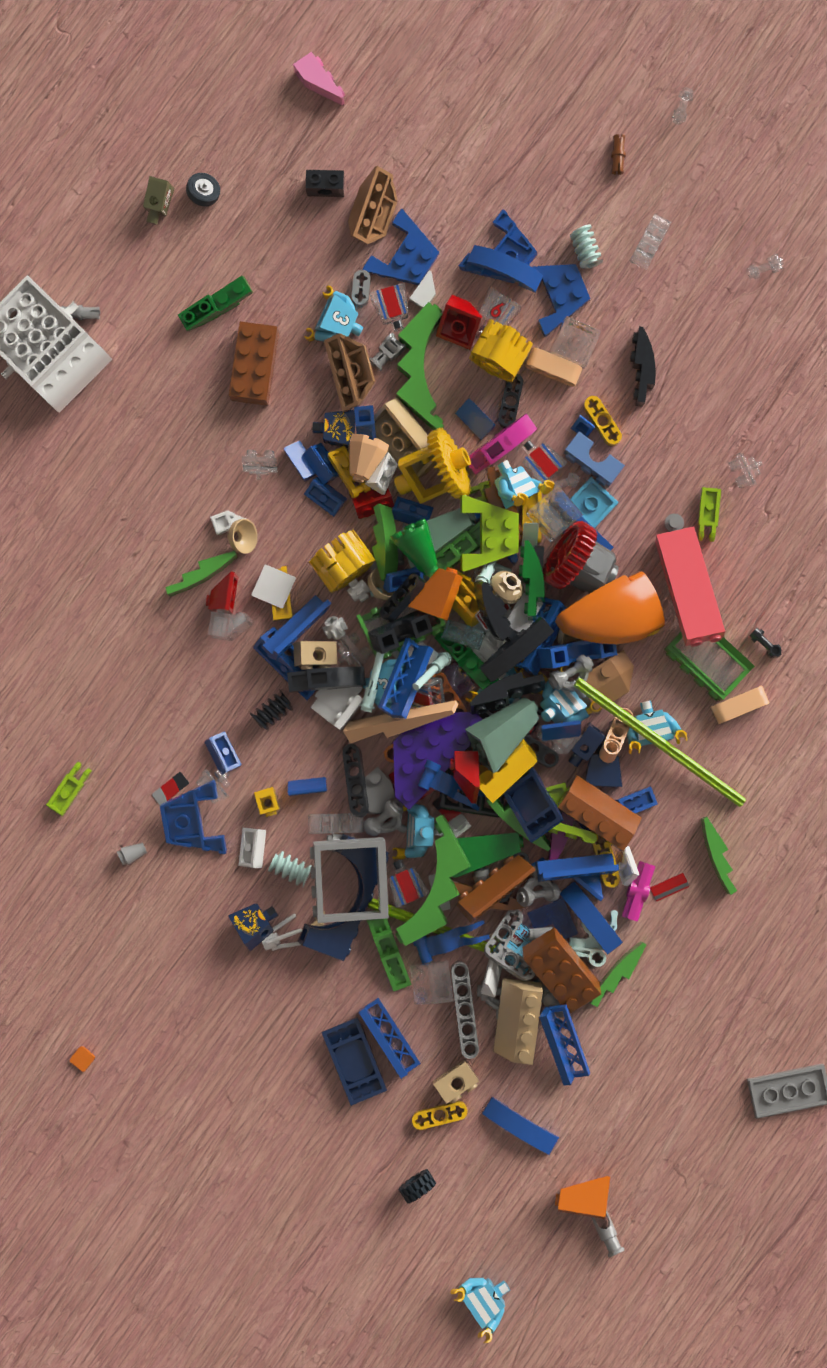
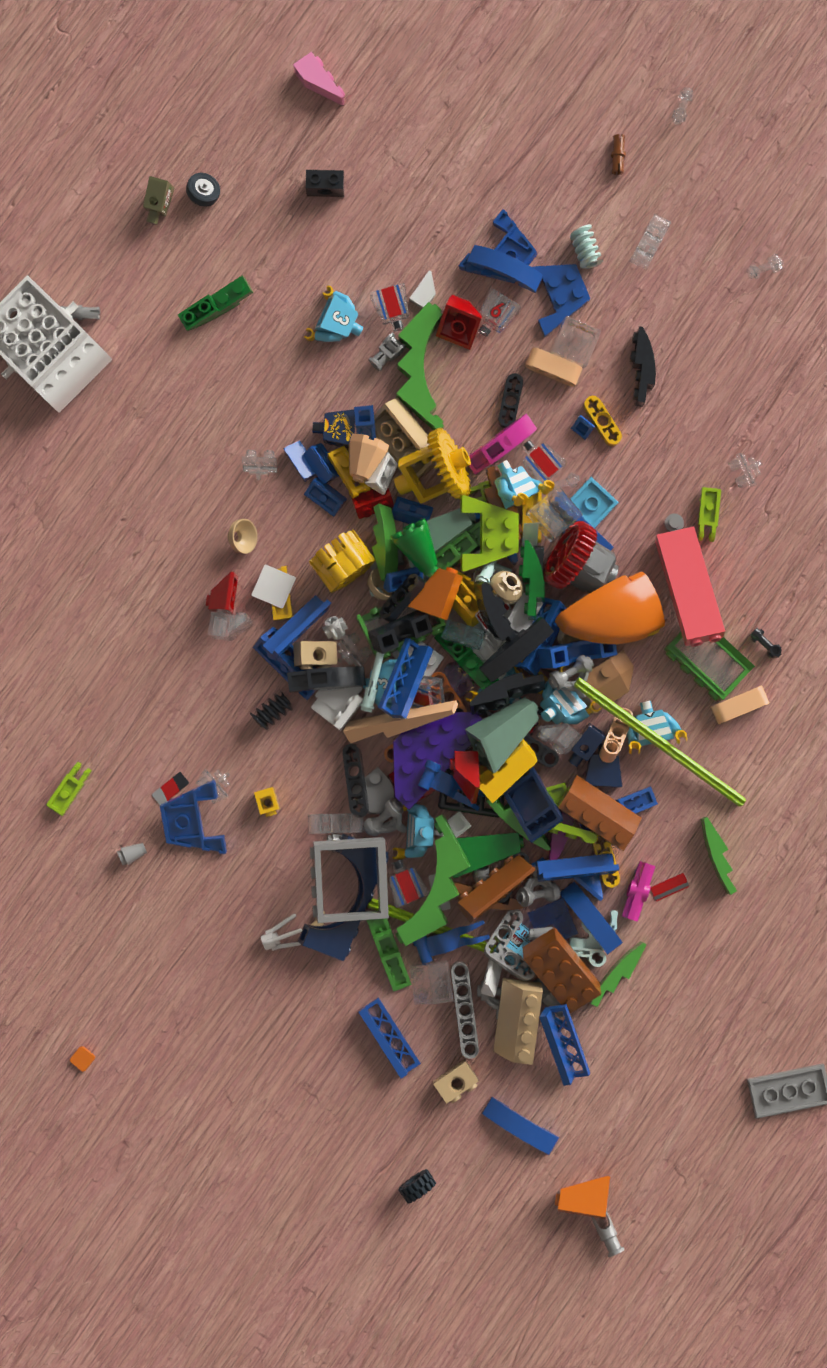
bright green slope [165,551,238,597] -> none
blue slope [205,731,242,775] -> none
white tile [210,510,246,536] -> none
dark blue torso [228,904,278,951] -> none
dark orange piece [229,321,279,406] -> none
white slope [238,828,266,868] -> none
light aqua piece [268,851,312,887] -> none
blue slope [288,777,327,796] -> none
dark blue slope [321,1017,387,1106] -> none
medium nougat wedge [324,333,375,412] -> none
white gear [347,578,370,603] -> none
medium nougat wedge [348,166,398,245] -> none
light grey beam [352,270,371,307] -> none
blue wing [362,209,439,285] -> none
light aqua pin [412,652,452,690] -> none
yellow beam [412,1101,467,1130] -> none
sticker [432,798,467,829] -> none
medium azure torso [450,1278,510,1343] -> none
blue slope [455,398,495,440] -> none
yellow piece [469,319,533,383] -> none
blue slope [540,720,581,741] -> none
medium blue arch [564,432,625,487] -> none
white tile [618,846,639,886] -> none

